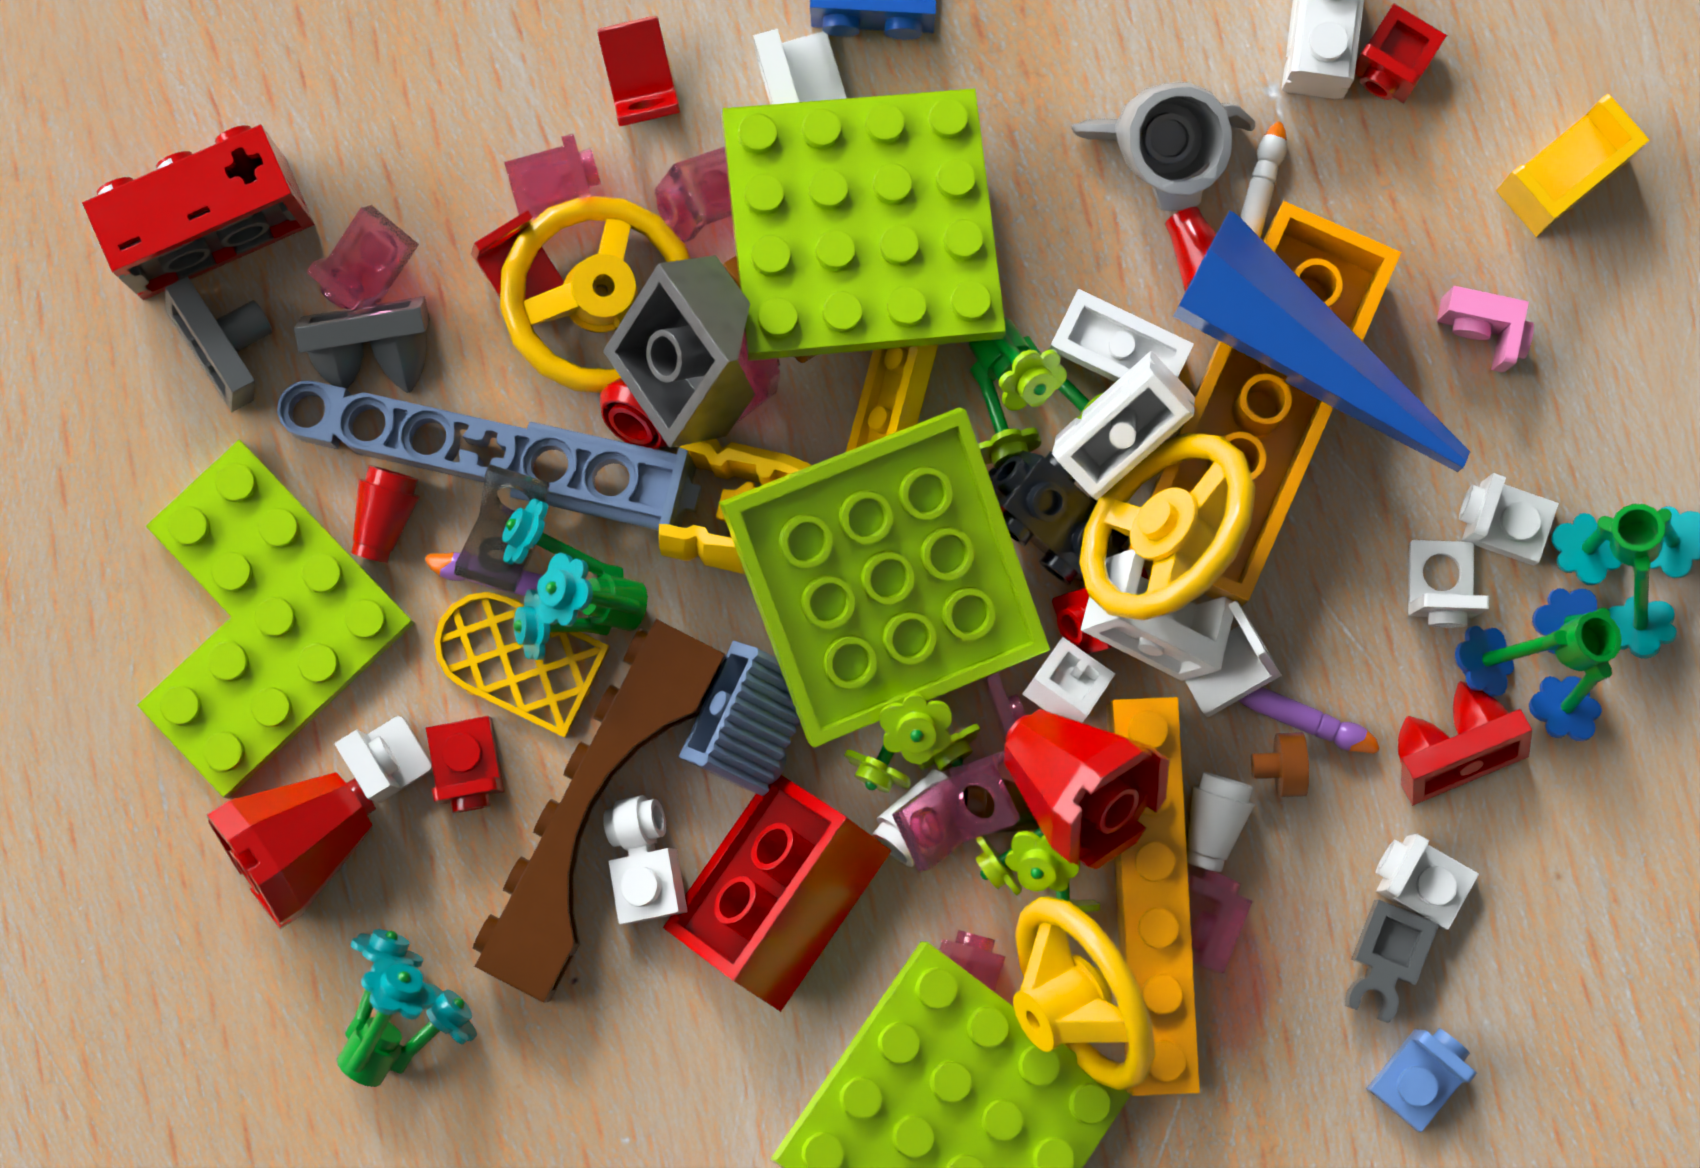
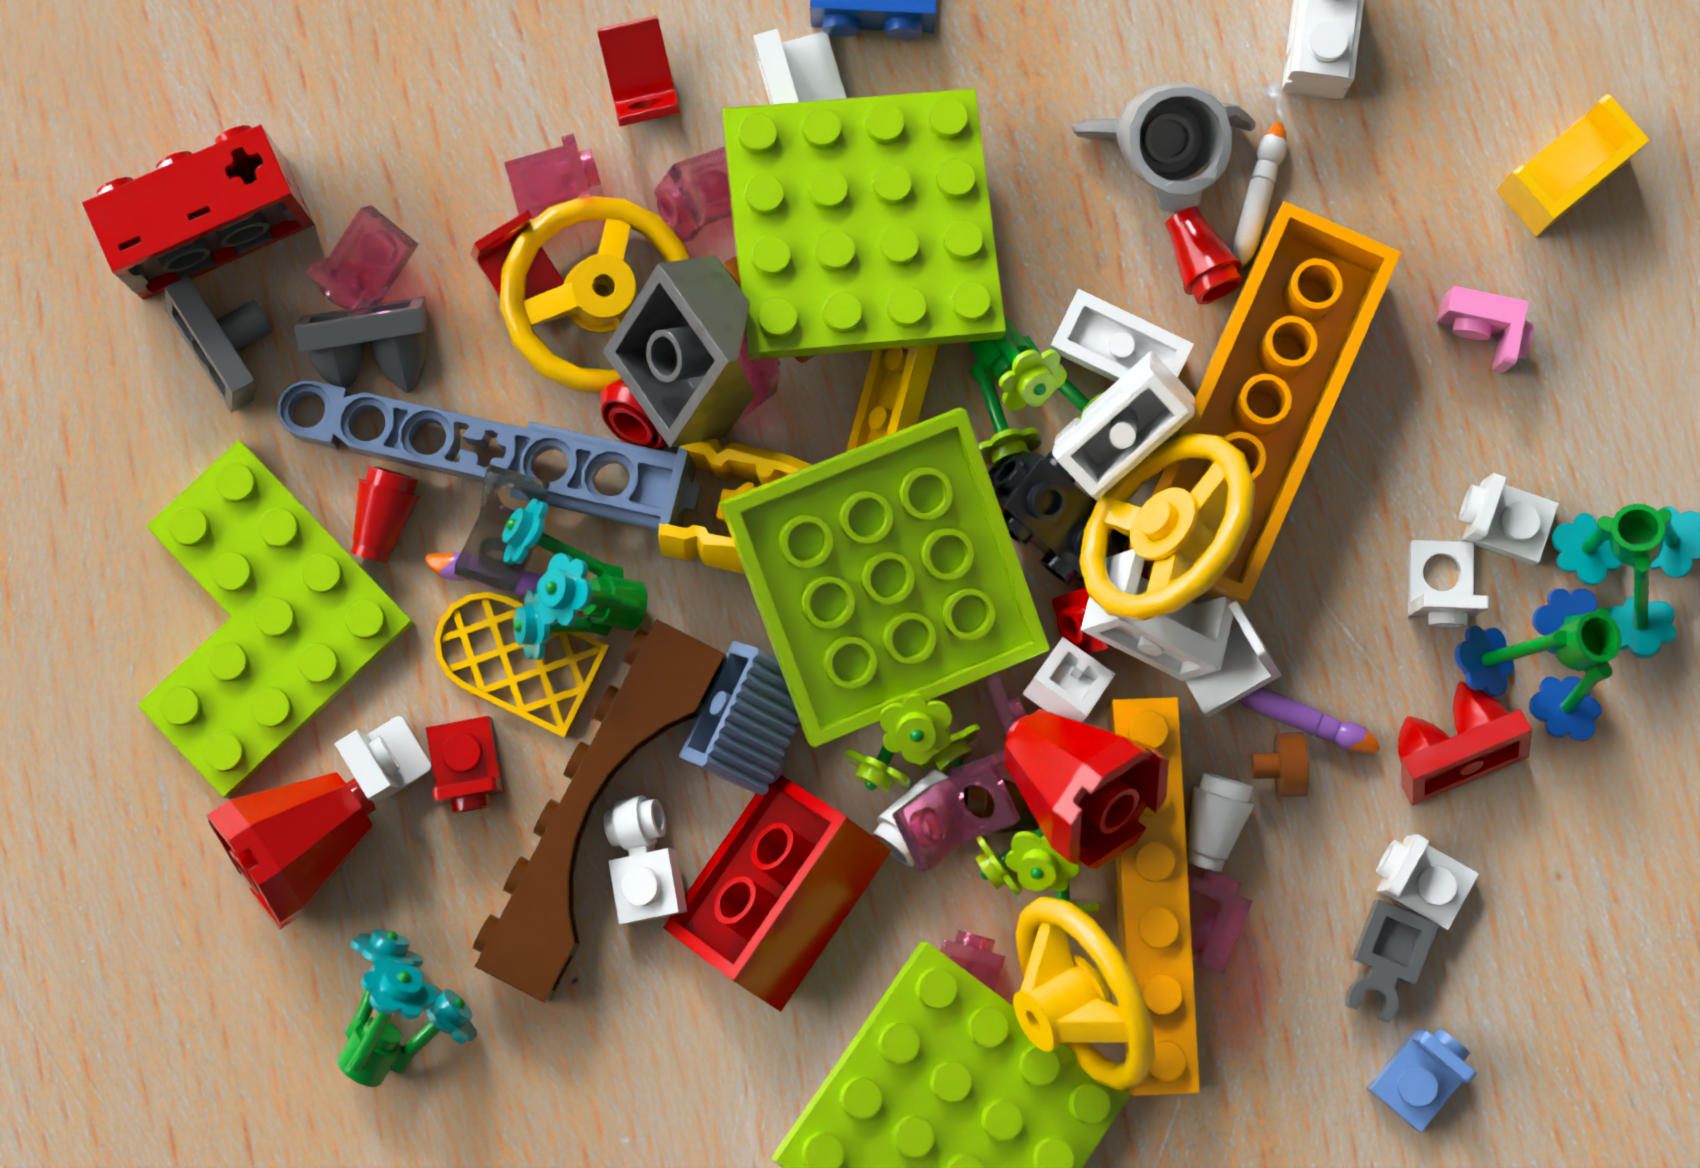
blue wedge [1173,210,1470,472] -> none
red bracket [1355,3,1447,104] -> none

